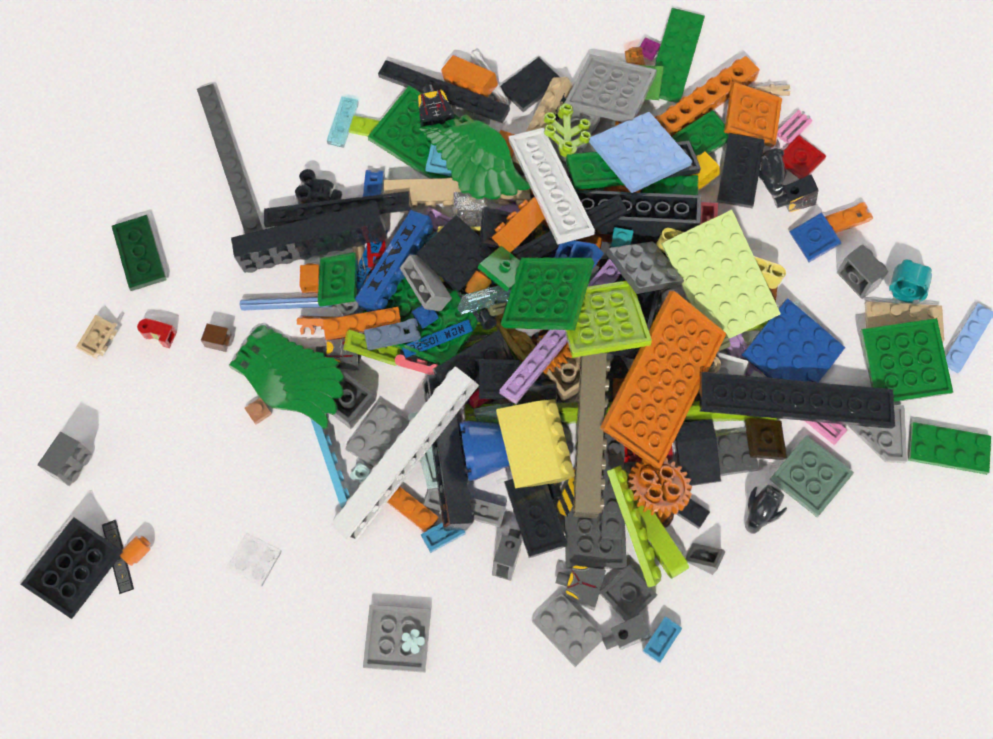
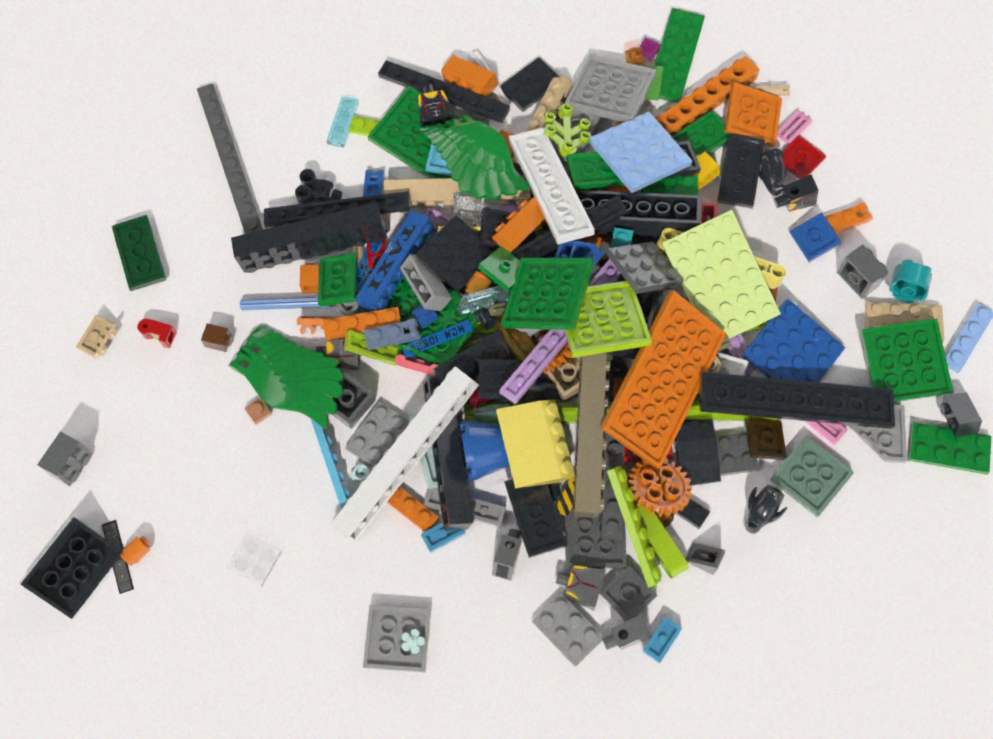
none -> brick [940,392,982,437]

